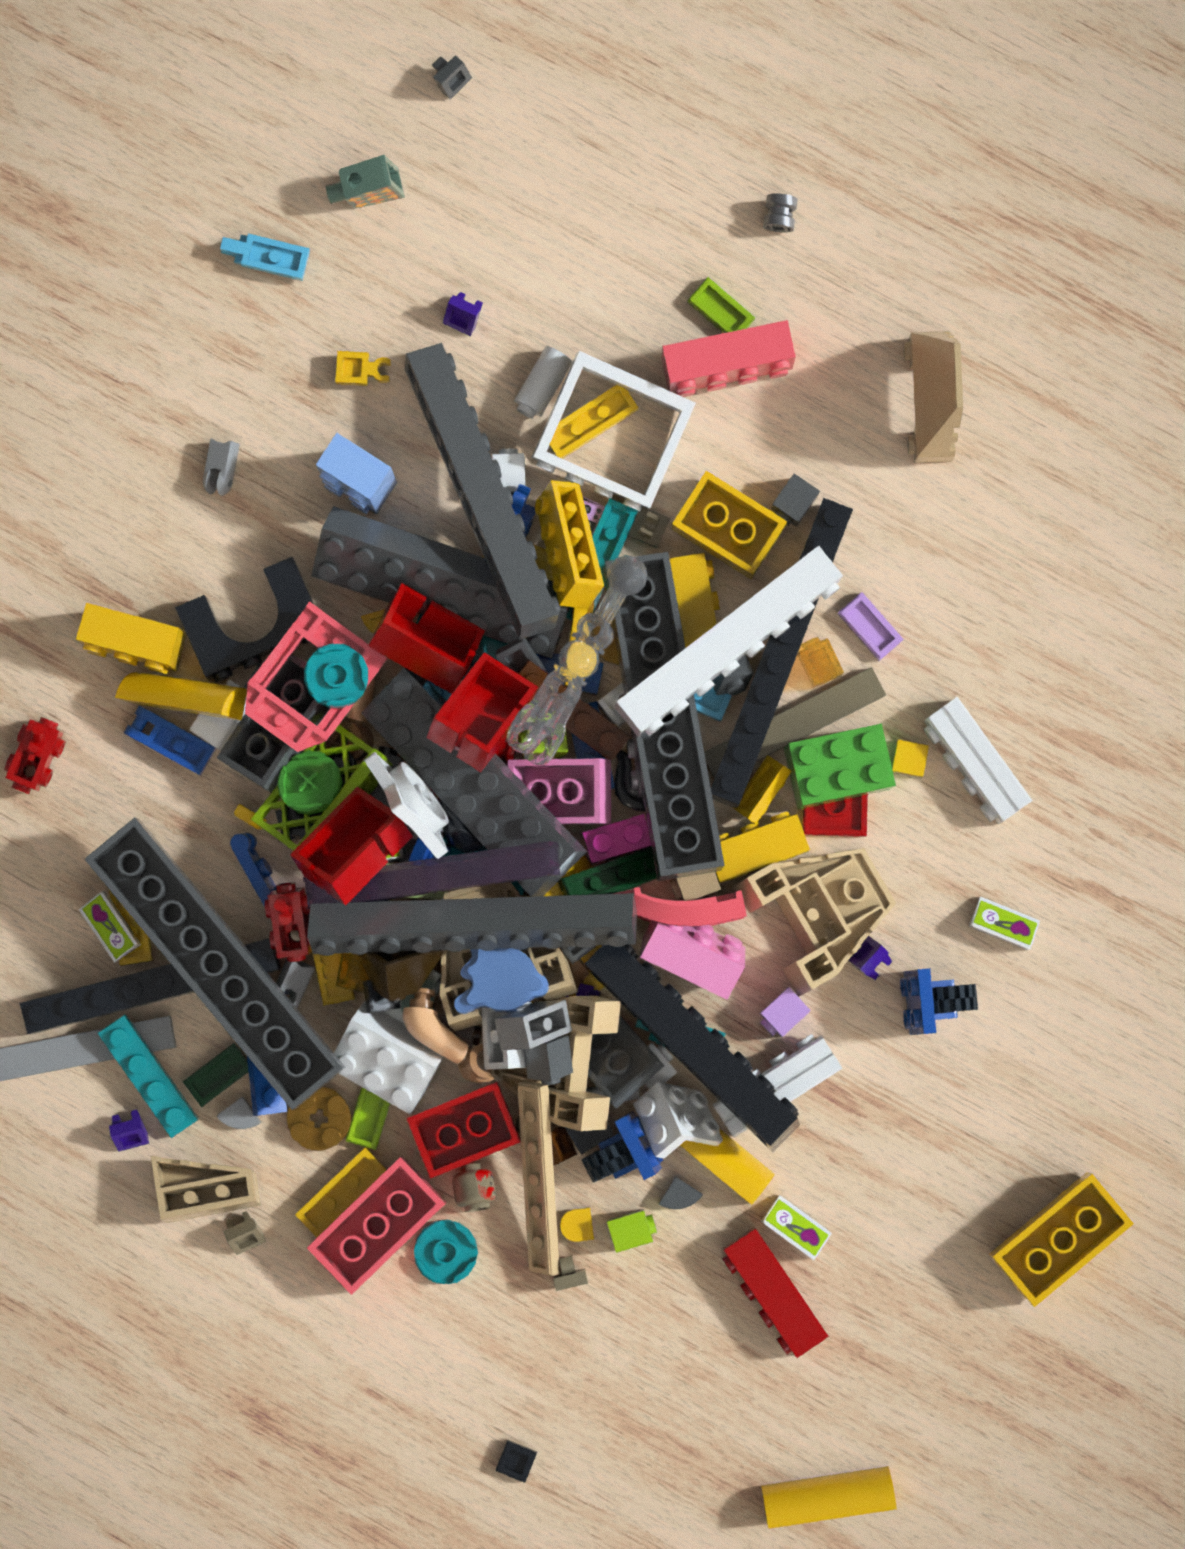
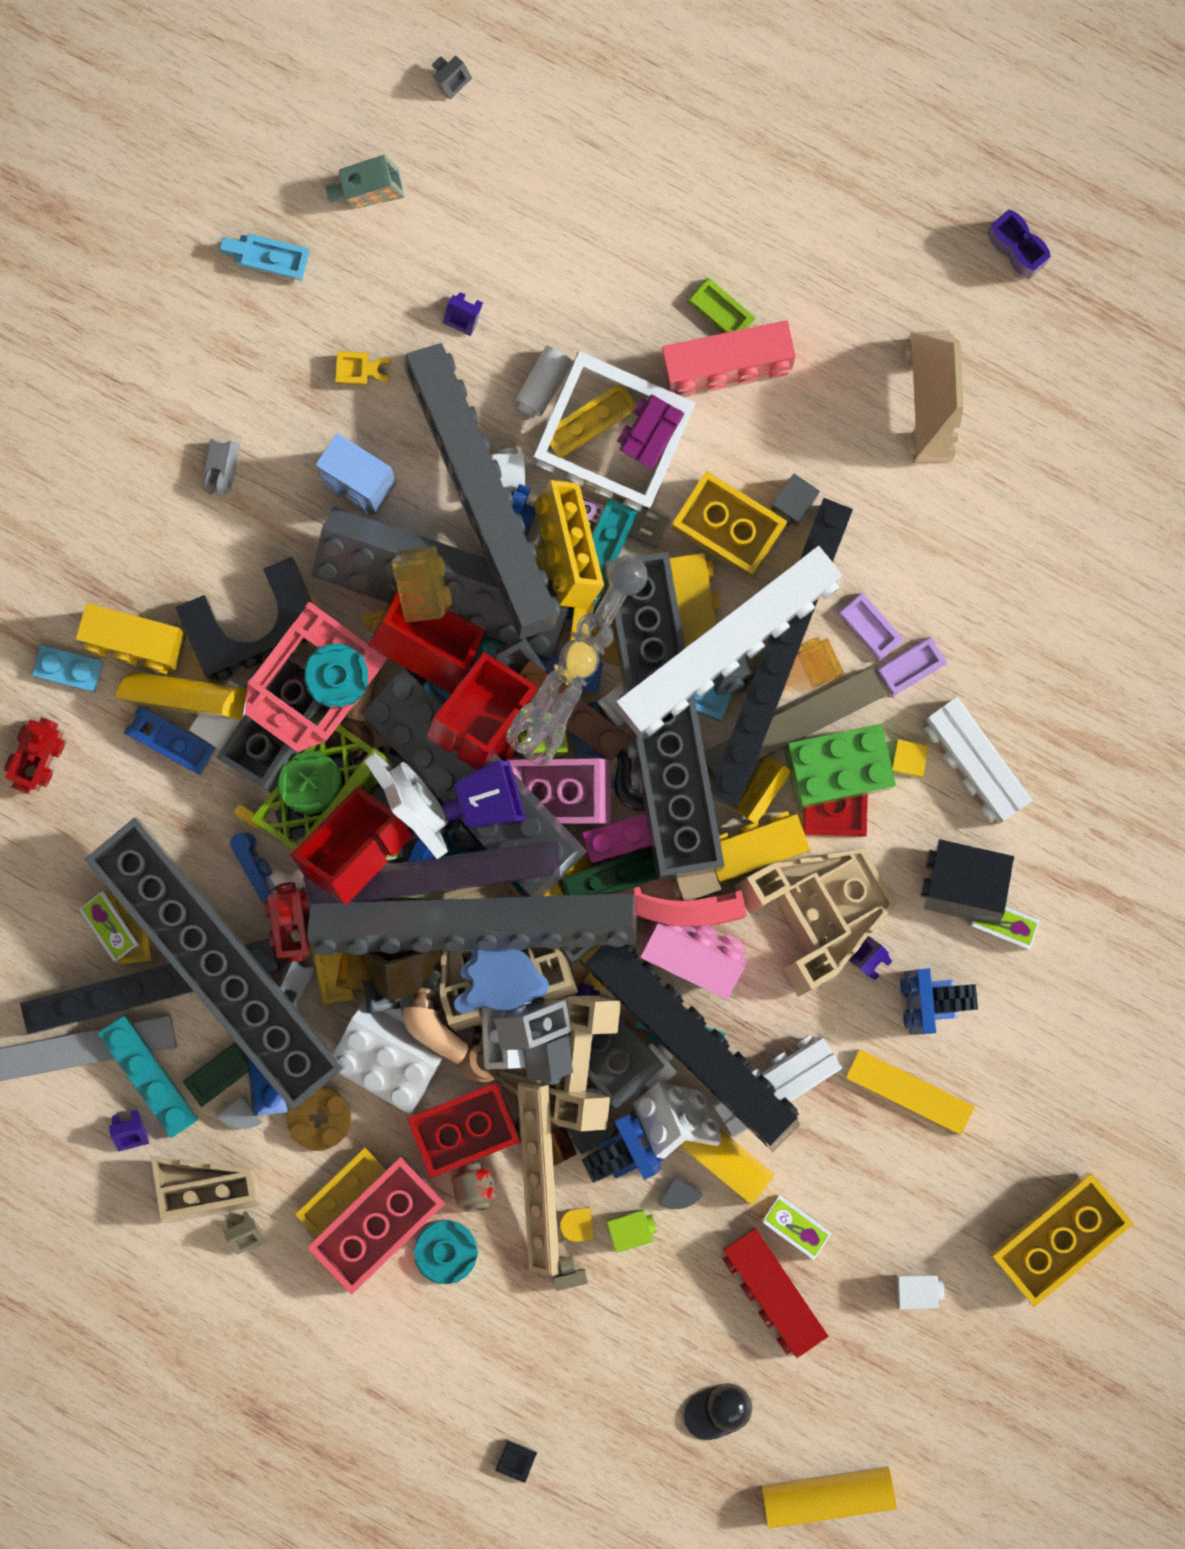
lime tile [345,1087,391,1150] -> none
lavender brick [760,987,811,1037] -> none
flat silver wheel [763,193,798,233] -> none
none -> medium azure plate [32,645,104,693]
none -> clear yellow brick [392,546,452,623]
none -> dark purple torso [443,760,526,828]
none -> magenta brick [617,394,685,469]
none -> black cap [684,1383,753,1440]
none -> yellow tile [845,1049,975,1135]
none -> lavender tile [876,636,947,697]
none -> white brick [896,1273,944,1309]
none -> black brick [920,839,1014,926]
none -> dark purple brick [988,209,1051,279]

